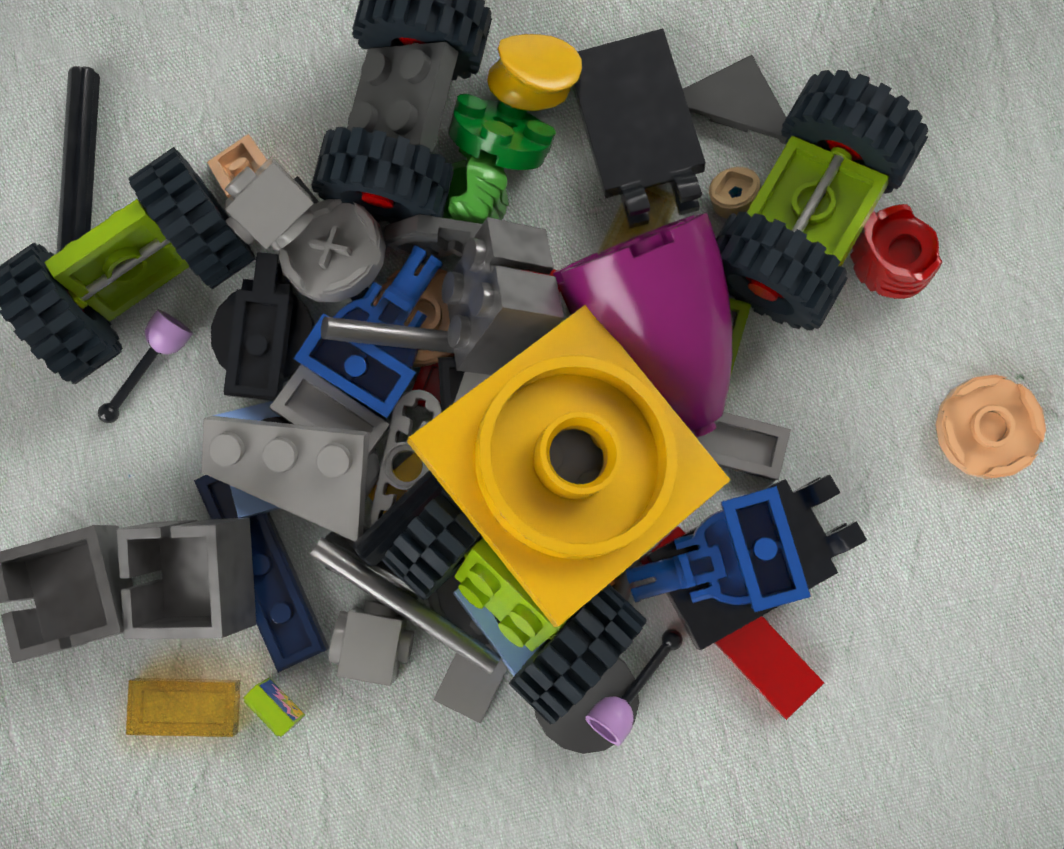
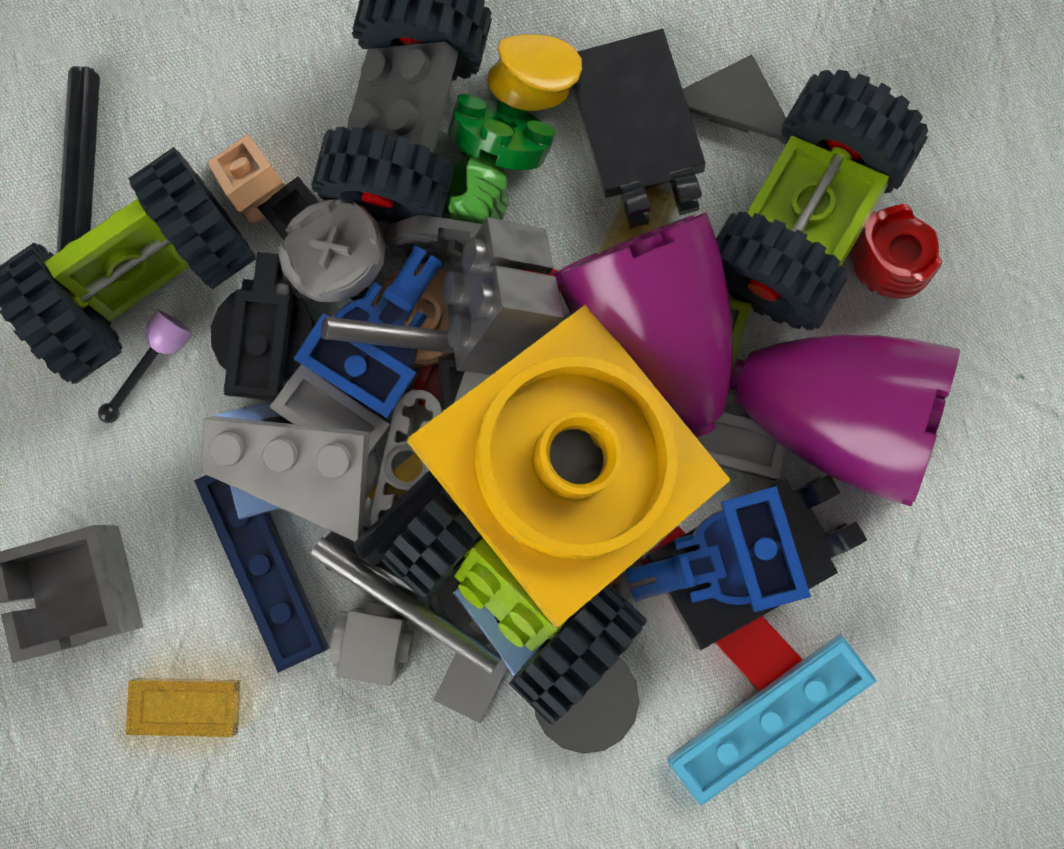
flat silver piece [117,518,257,639] -> none
light grey brick [225,156,314,251] -> none
lime tile [243,677,305,737] -> none
hinge [586,629,683,746] -> none
tan tile [709,167,761,219] -> none
light nougat tile [935,375,1046,479] -> none
none -> medium azure tile [668,633,877,806]
none -> magenta cylinder [729,334,960,507]

